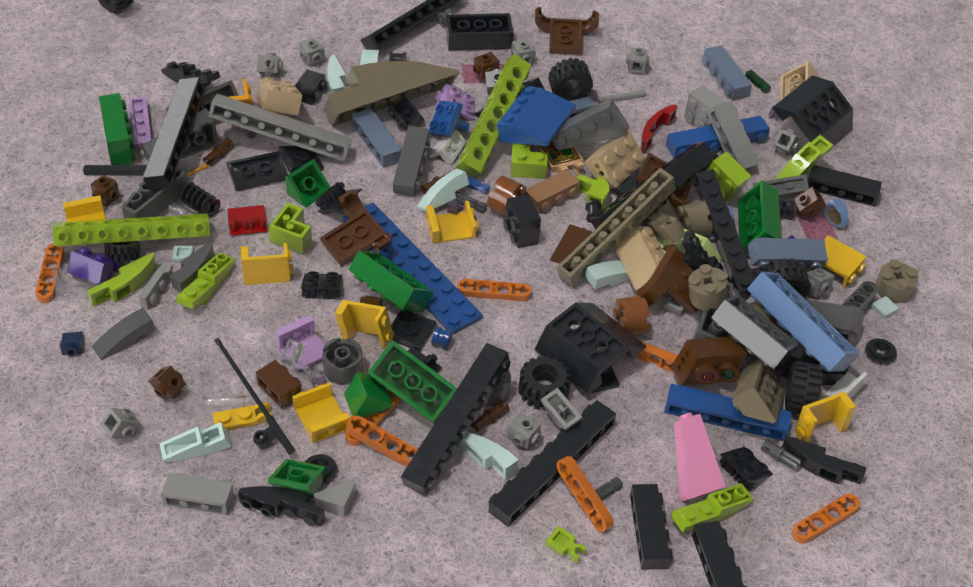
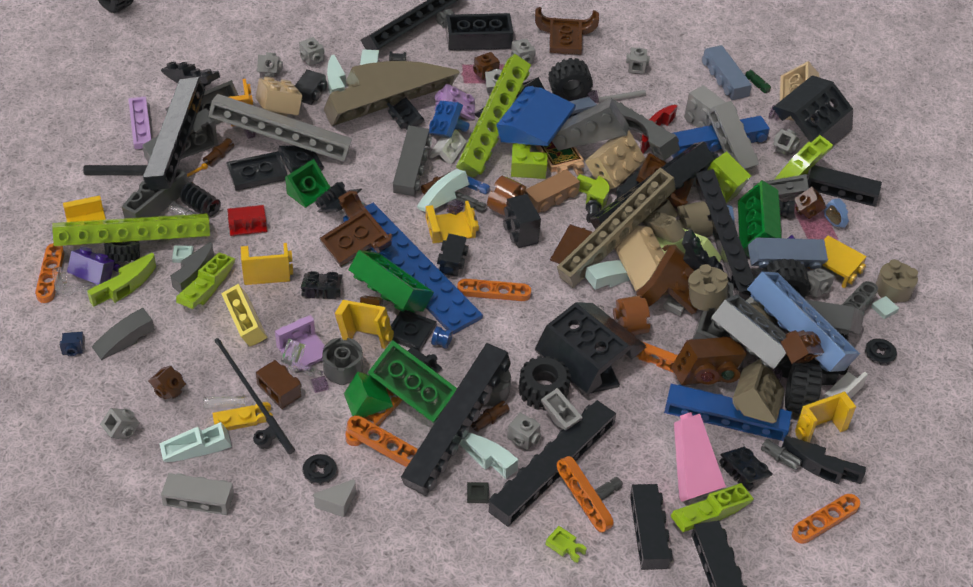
reddish brown brick [90,174,120,207] -> none
green brick [99,93,136,165] -> none
light grey hinge [139,262,173,310] -> none
black slope [238,486,325,527] -> none
green slope [268,459,326,499] -> none
lime brick [269,203,312,254] -> none
yellow panel [292,382,350,443] -> none
sand blue brick [352,108,402,168] -> none
none -> light yellow brick [221,284,267,347]
none -> black brick [437,233,469,276]
none -> pearl dark grey tile [467,482,489,504]
none -> dark grey arch [613,99,680,161]
none -> reddish brown brick [781,330,825,363]

